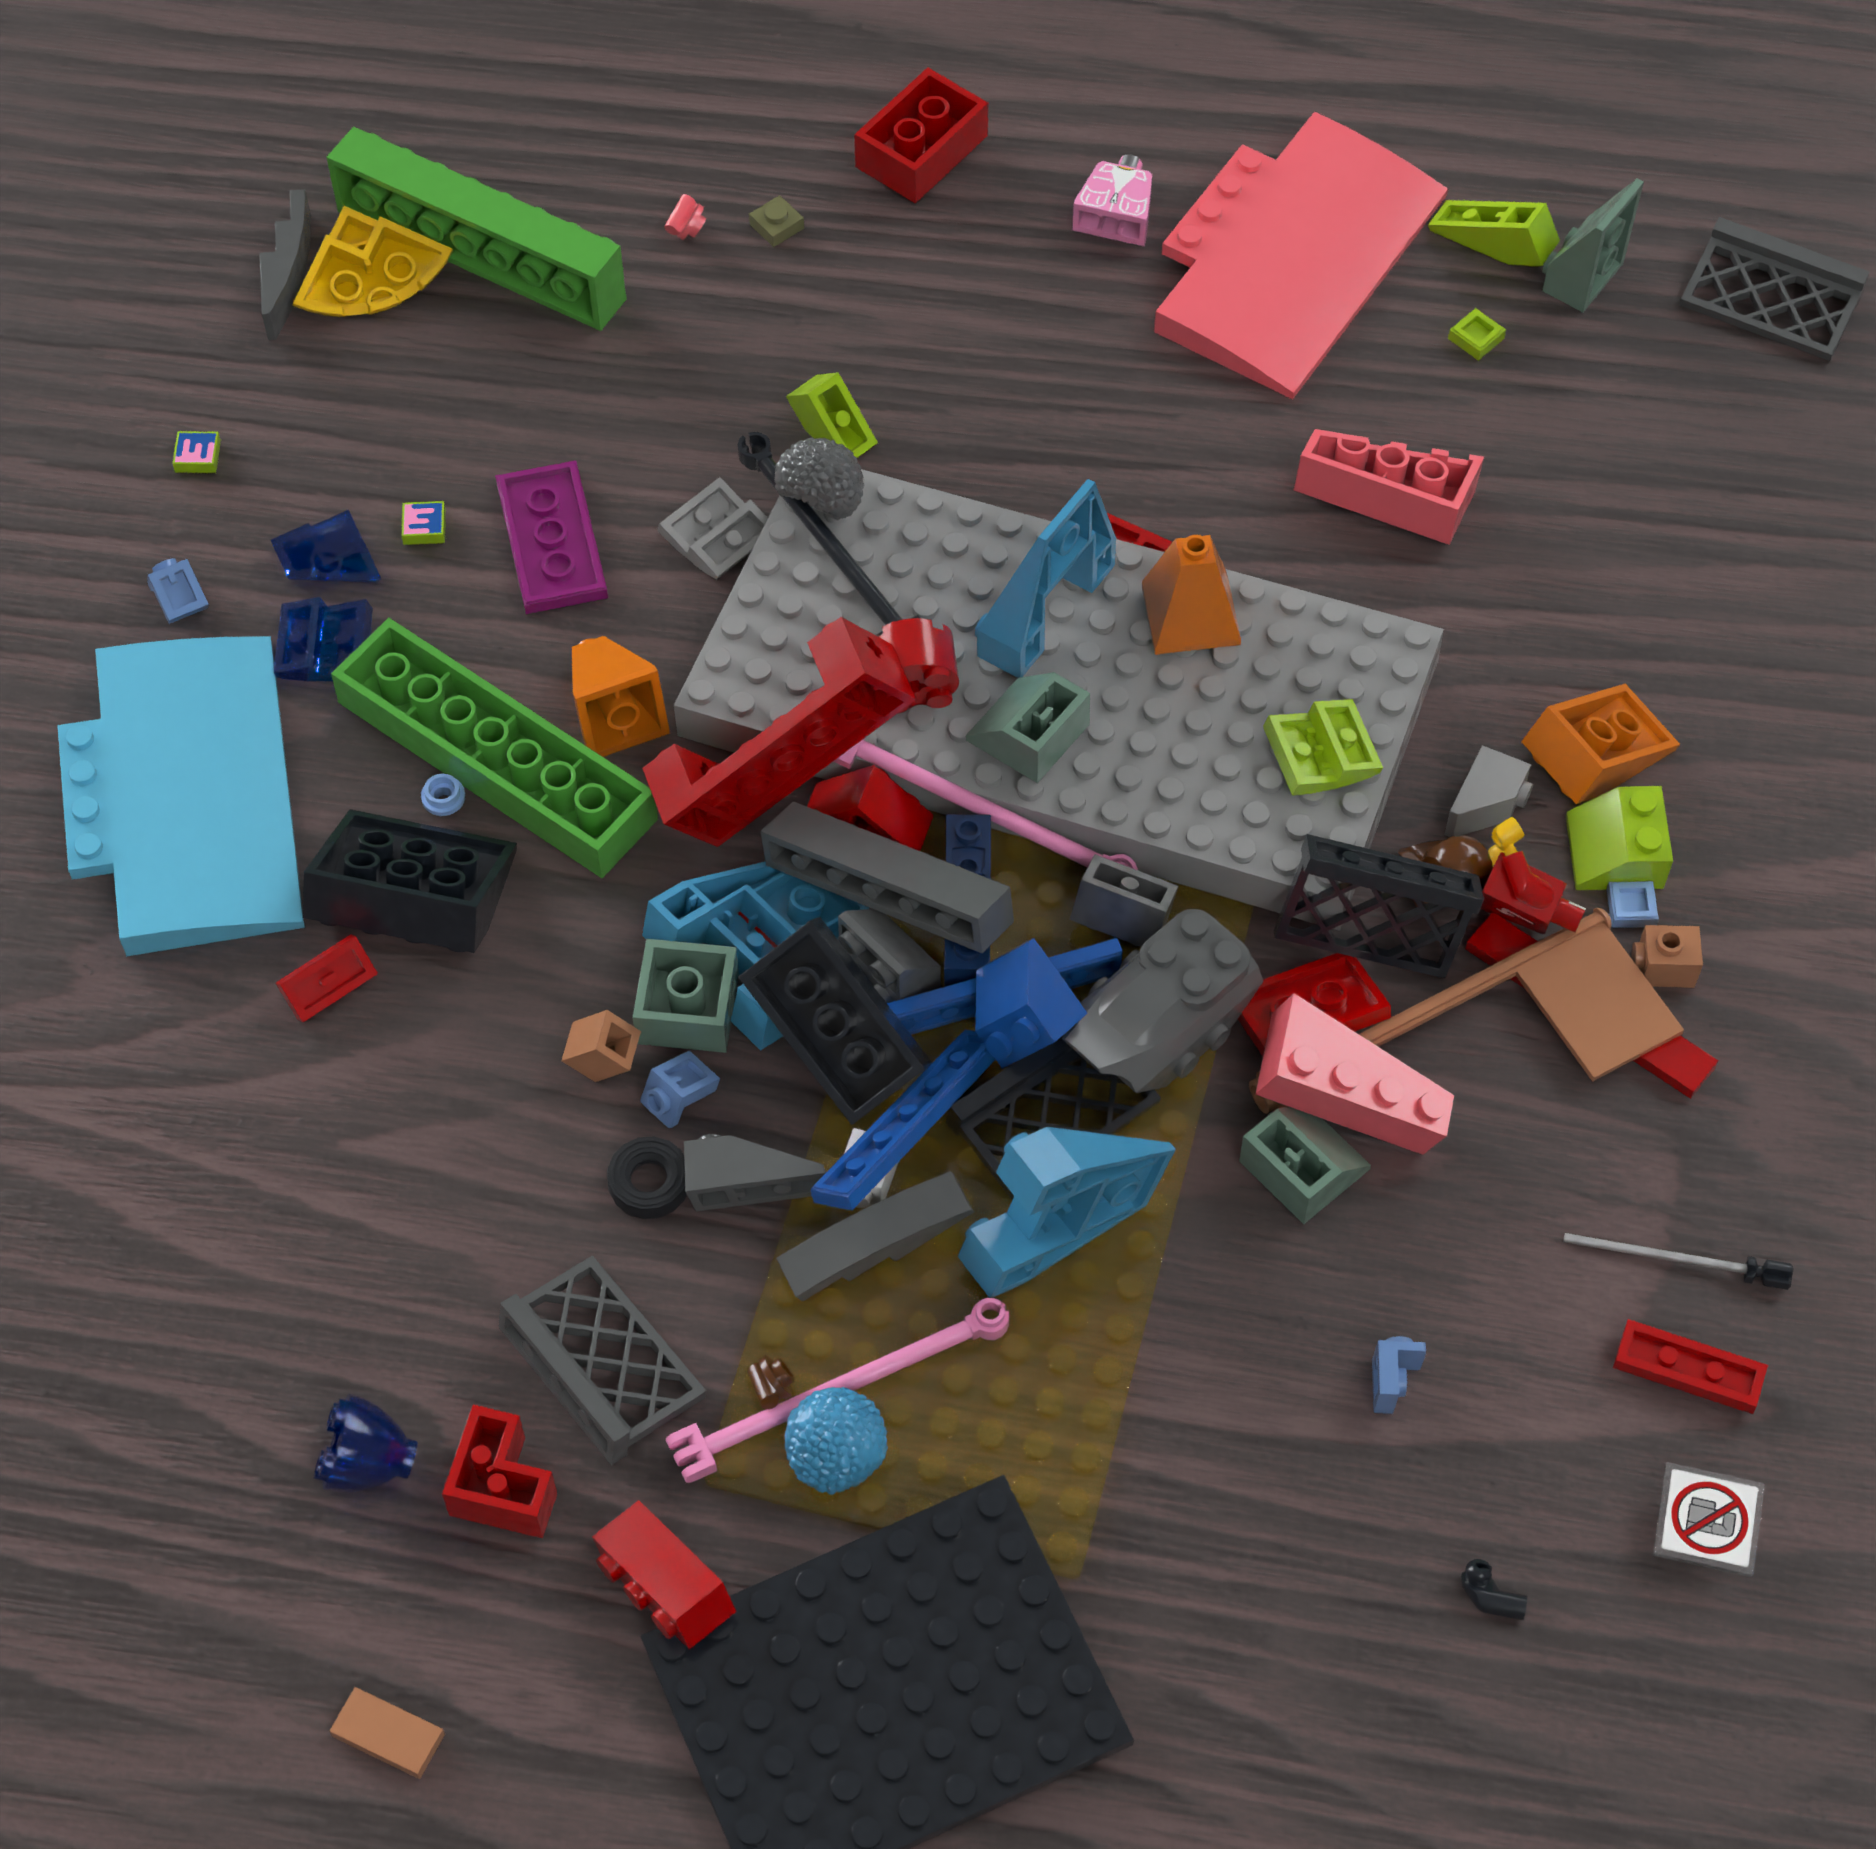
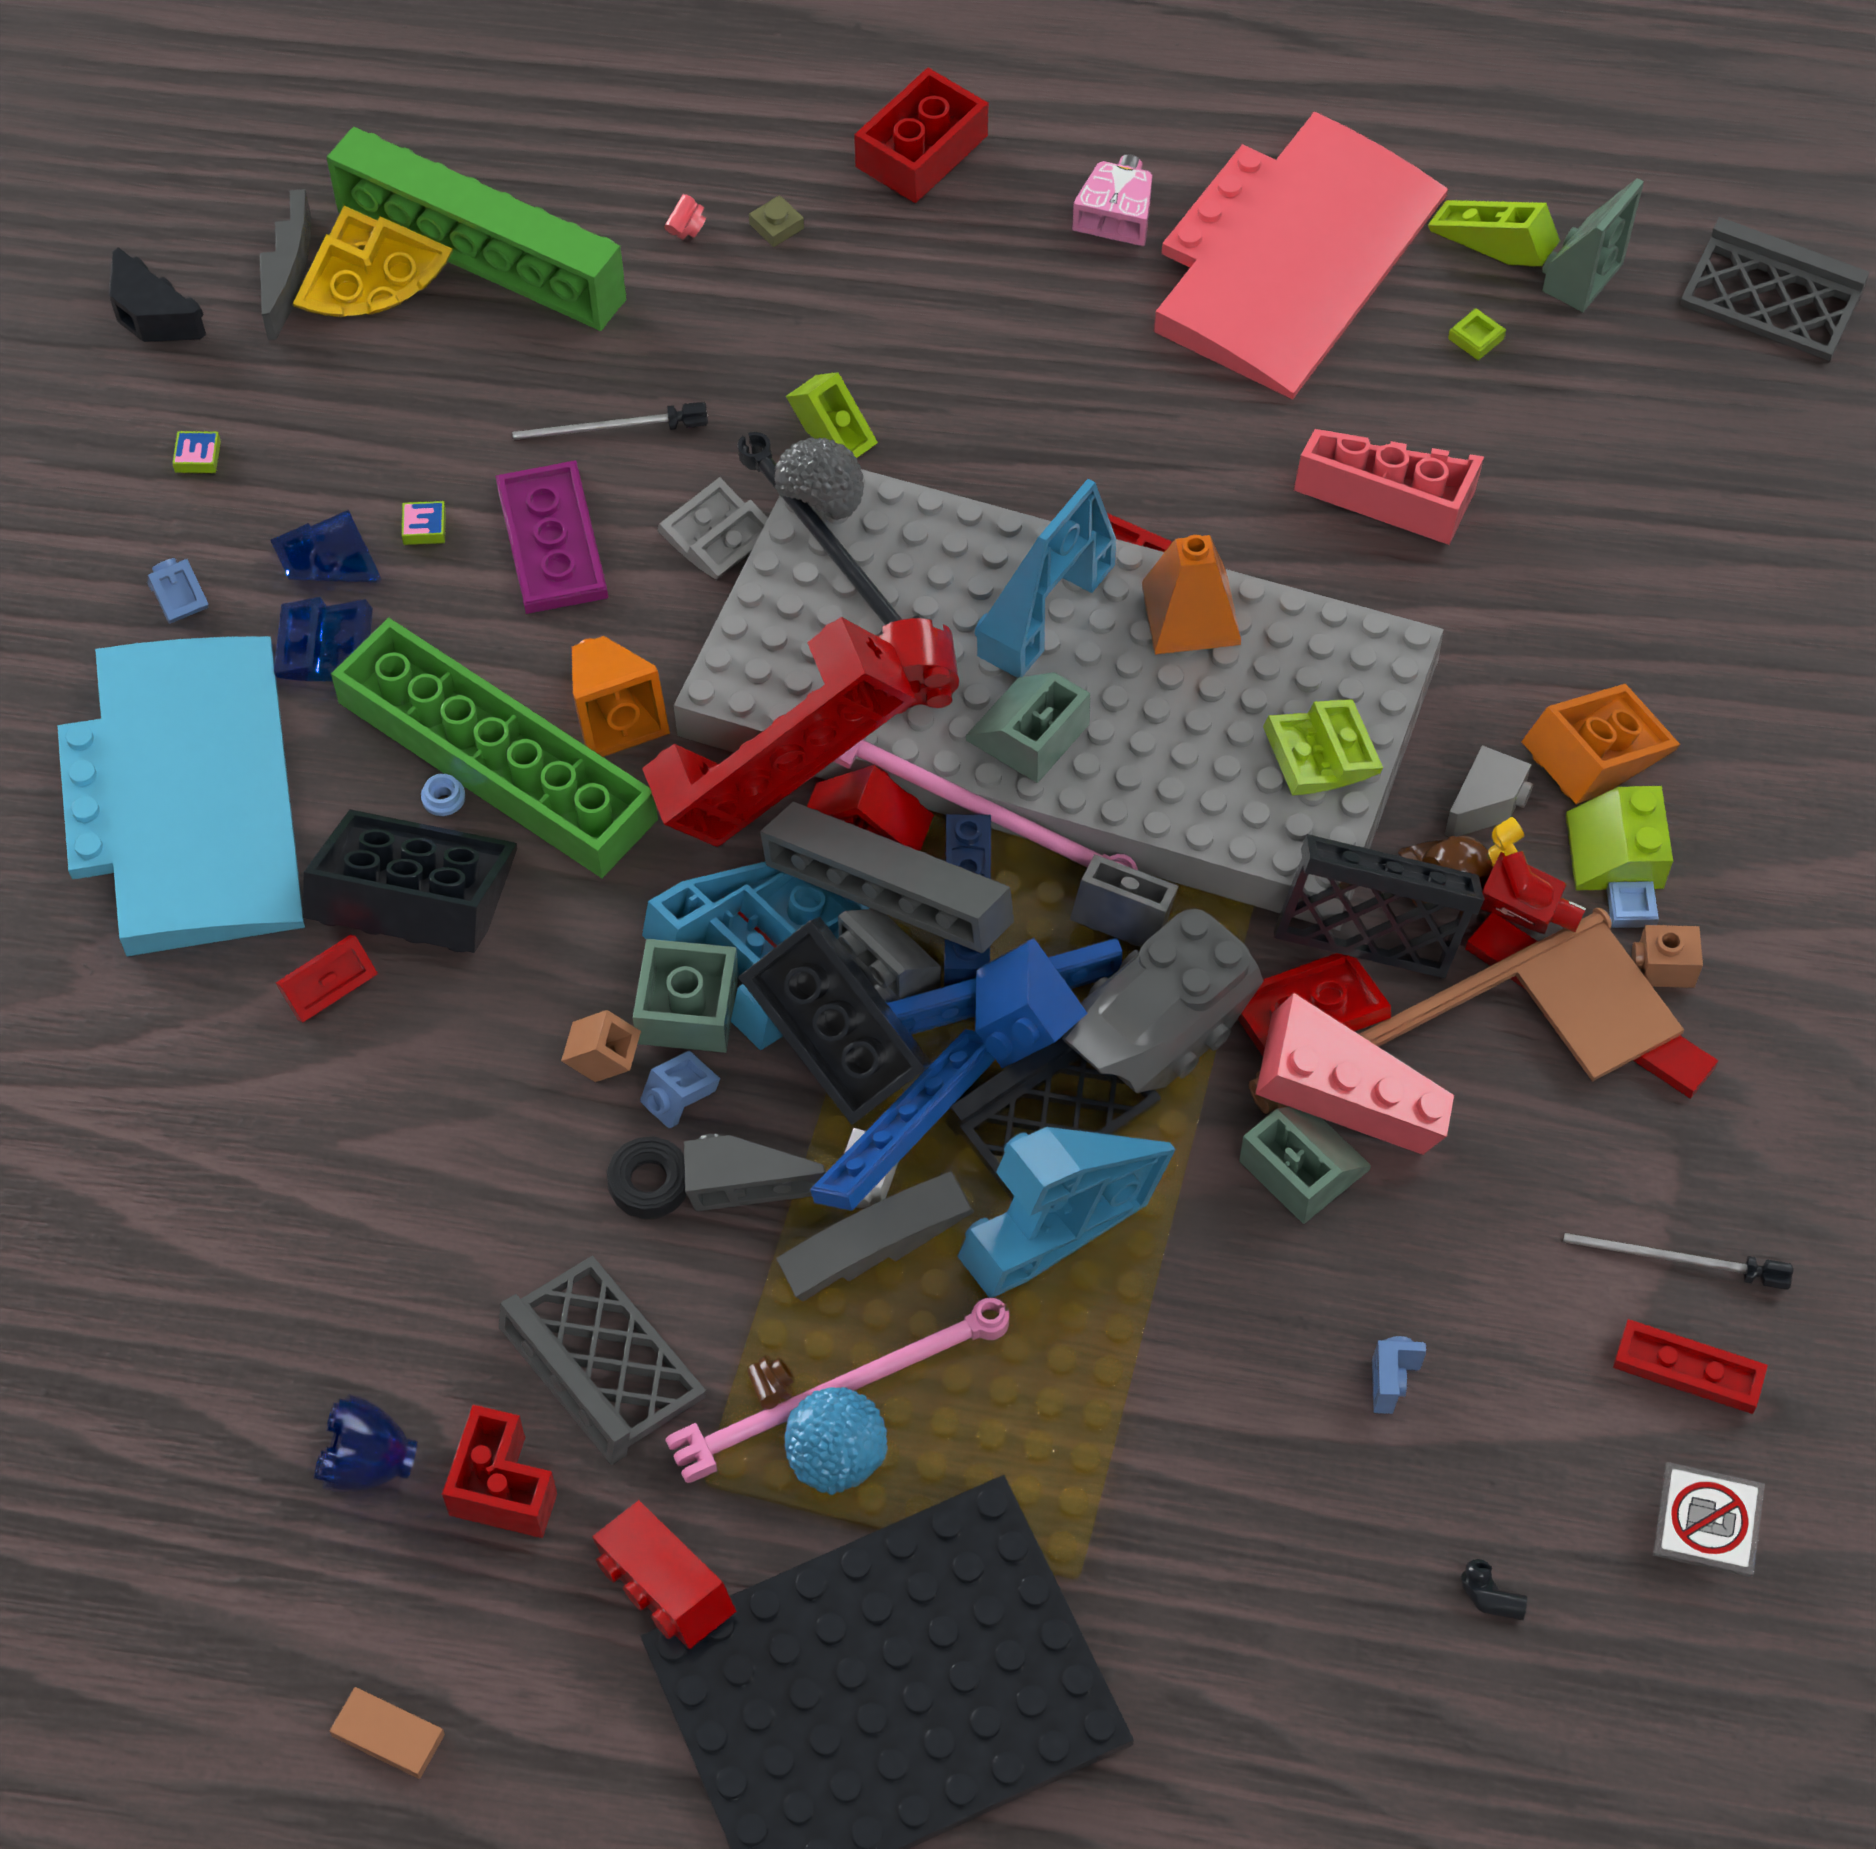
none -> black slope [109,247,206,342]
none -> flat silver piece [512,402,708,440]

